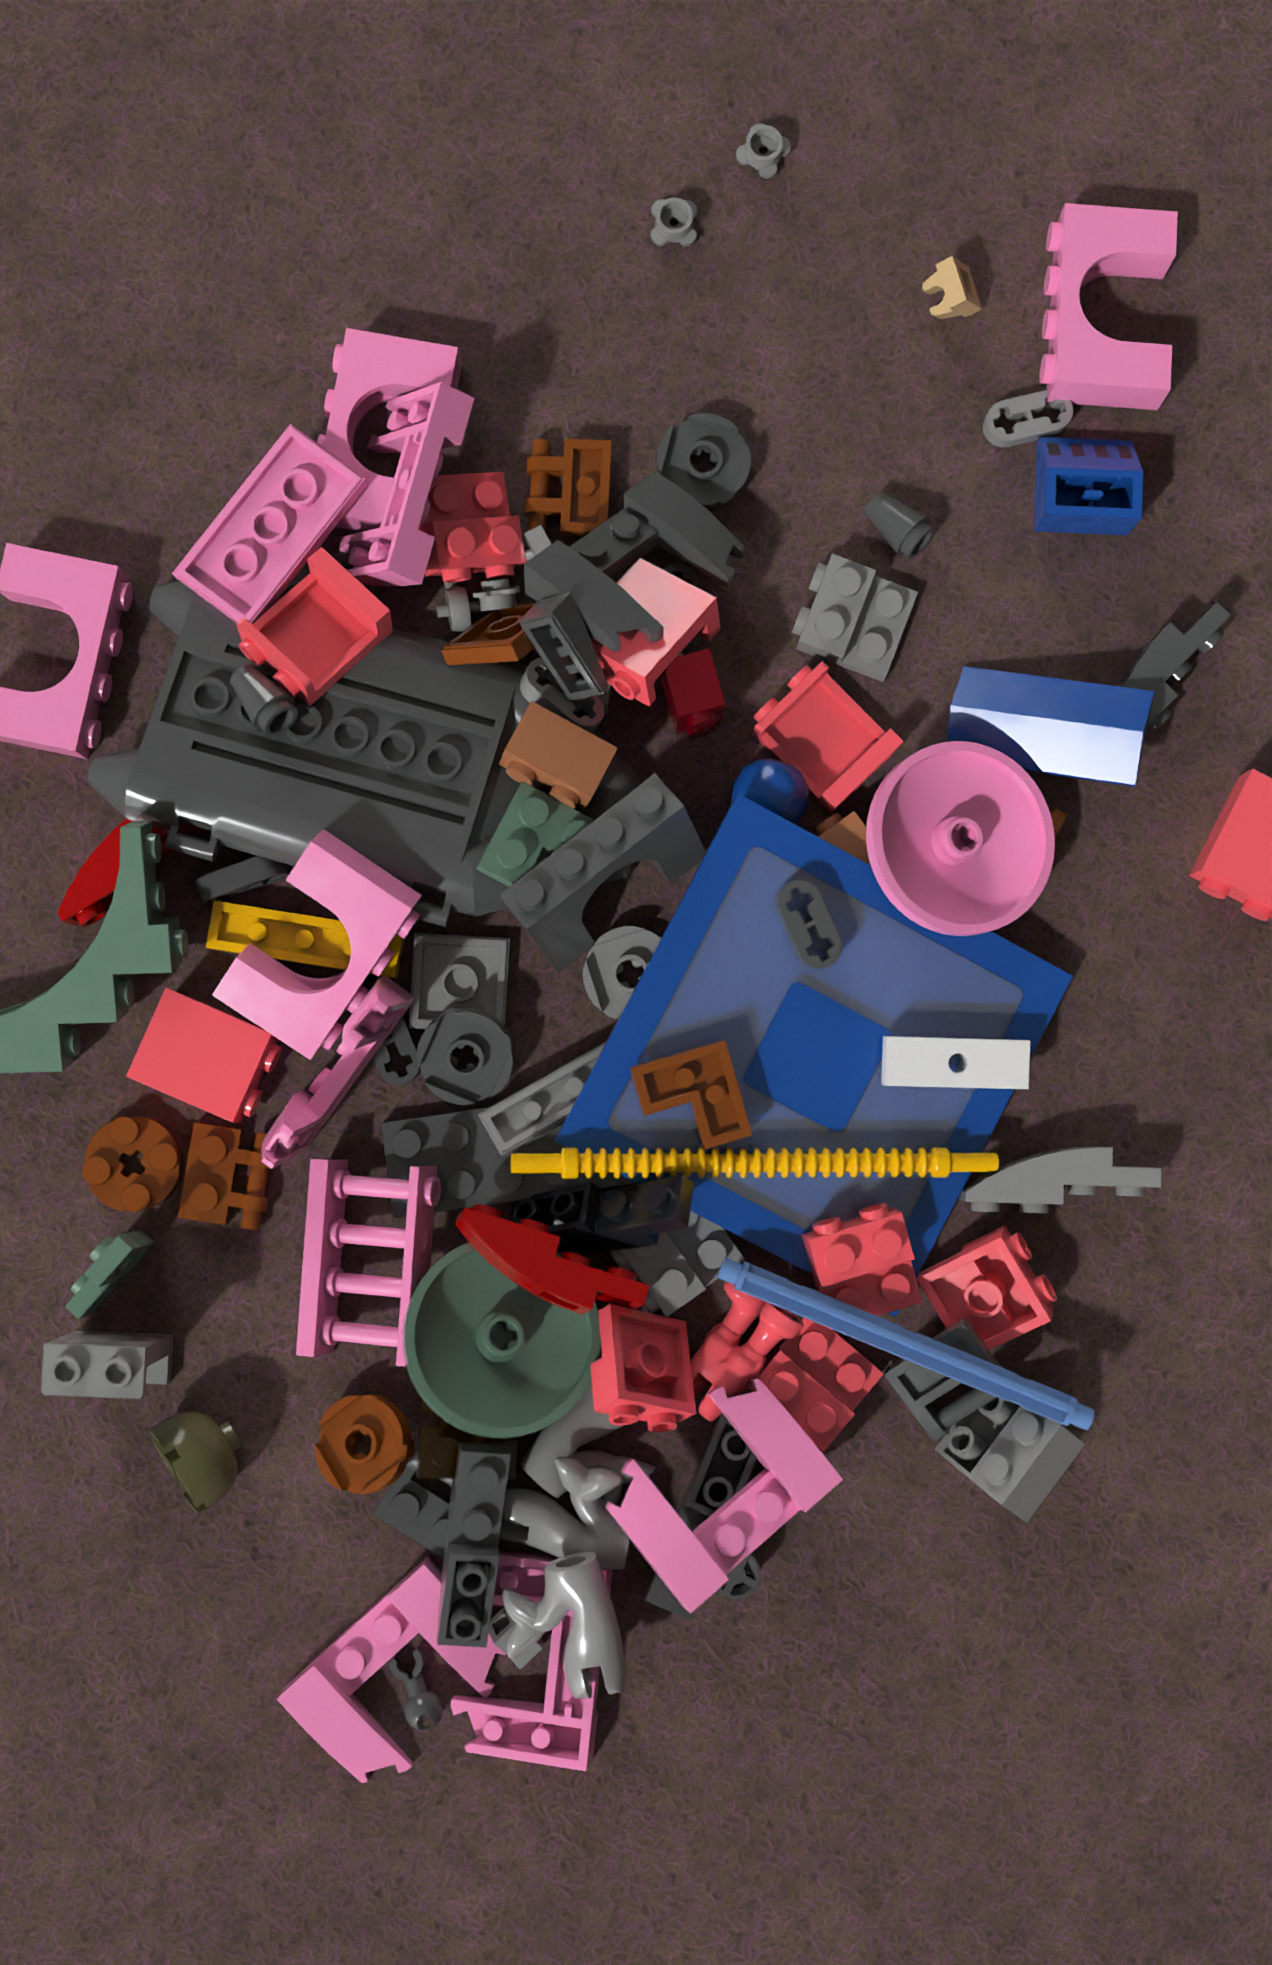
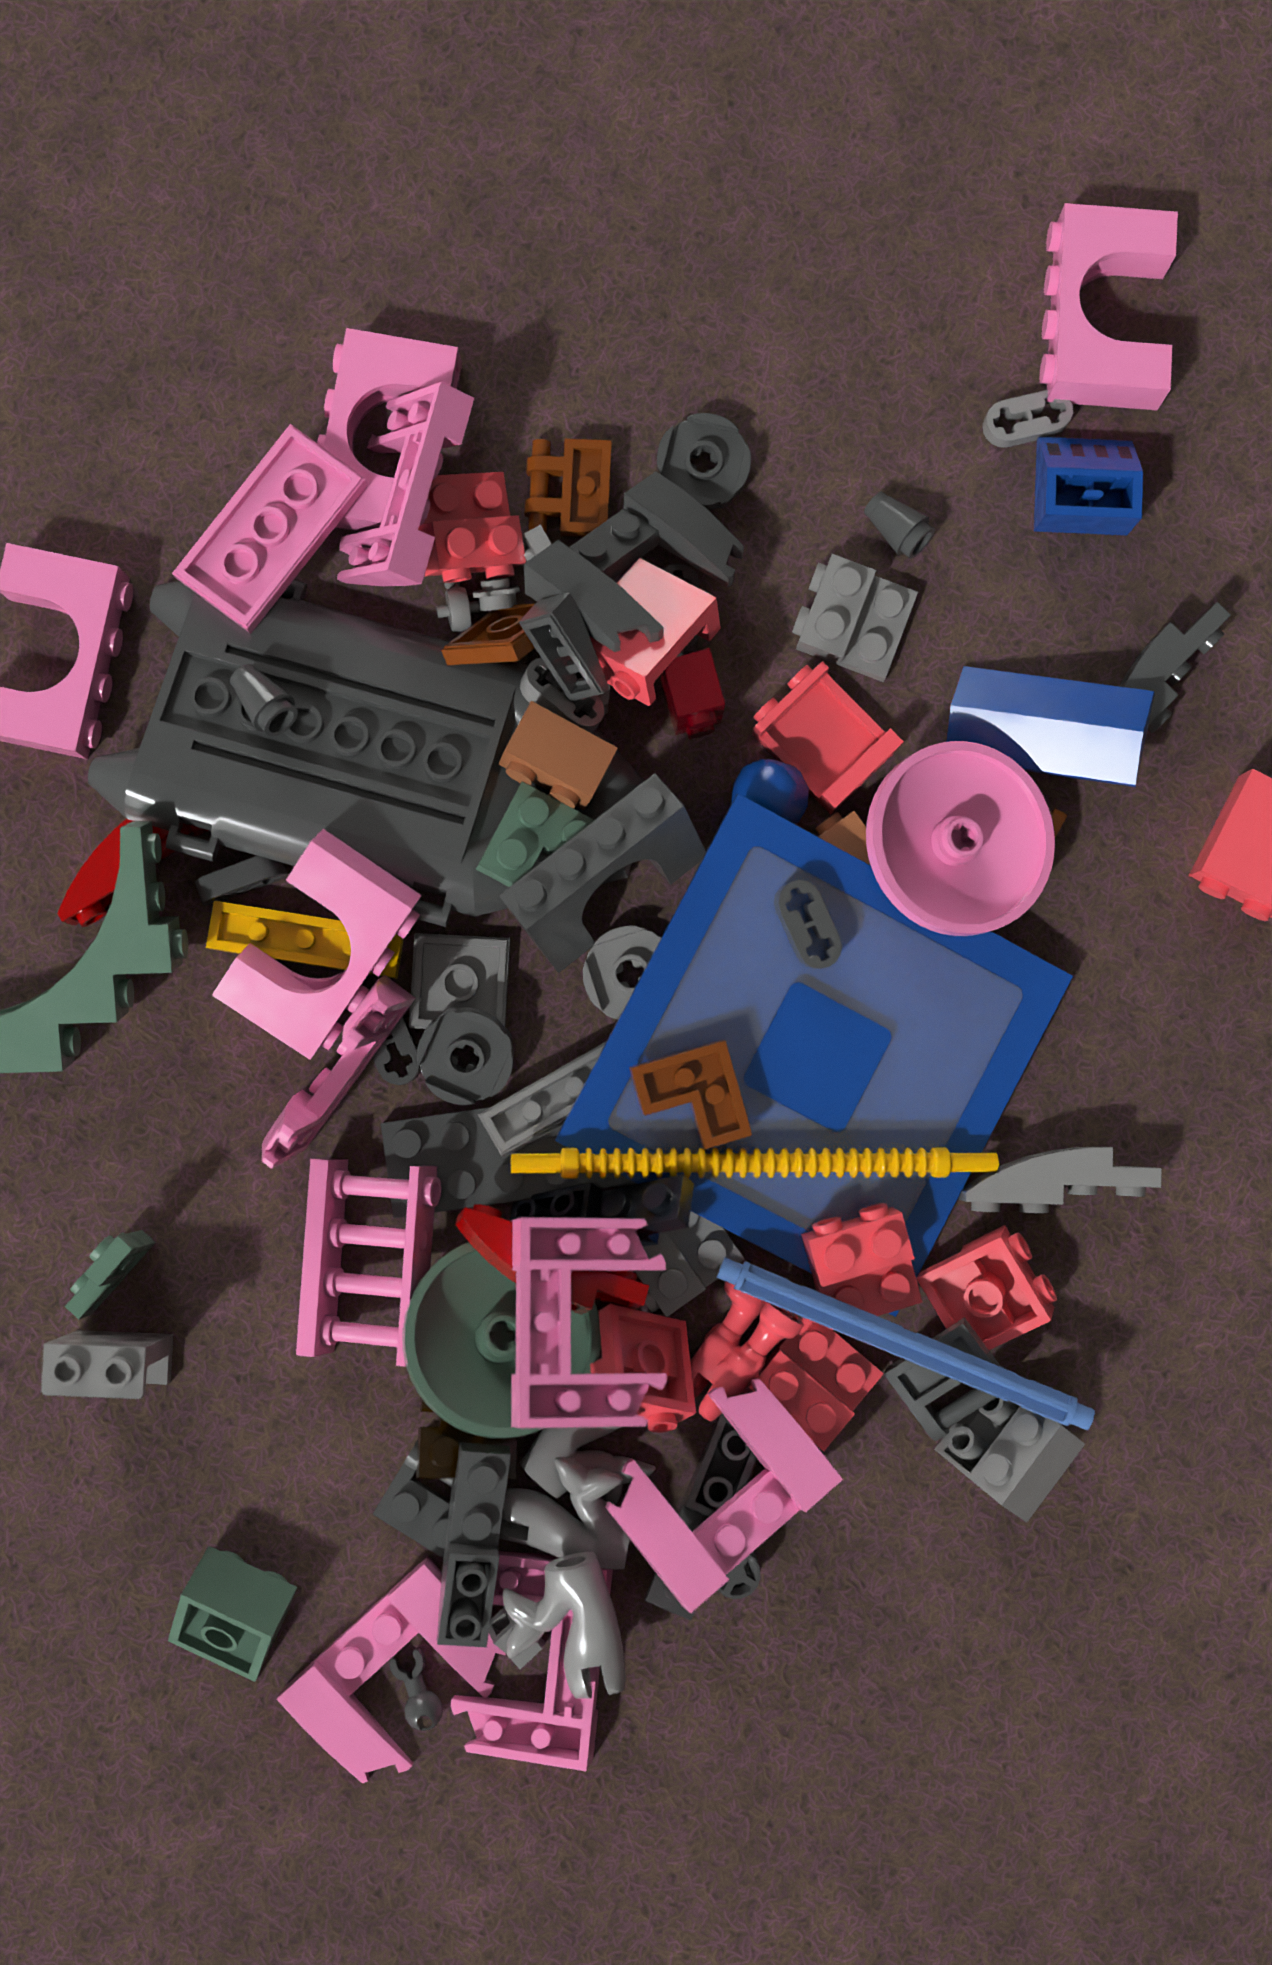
dark orange plate [82,1117,183,1212] -> none
coral brick [126,987,282,1123] -> none
olive cylinder [149,1411,242,1515] -> none
dark orange plate [177,1122,275,1230] -> none
coral panel [236,547,393,706] -> none
dark orange plate [315,1394,415,1494] -> none
light grey plate [651,197,697,247] -> none
light grey plate [736,123,791,179] -> none
white tile [881,1036,1030,1089] -> none
tan tile [922,256,983,319] -> none
none -> sand green slope [168,1546,297,1682]
none -> bright pink wedge [511,1218,667,1428]

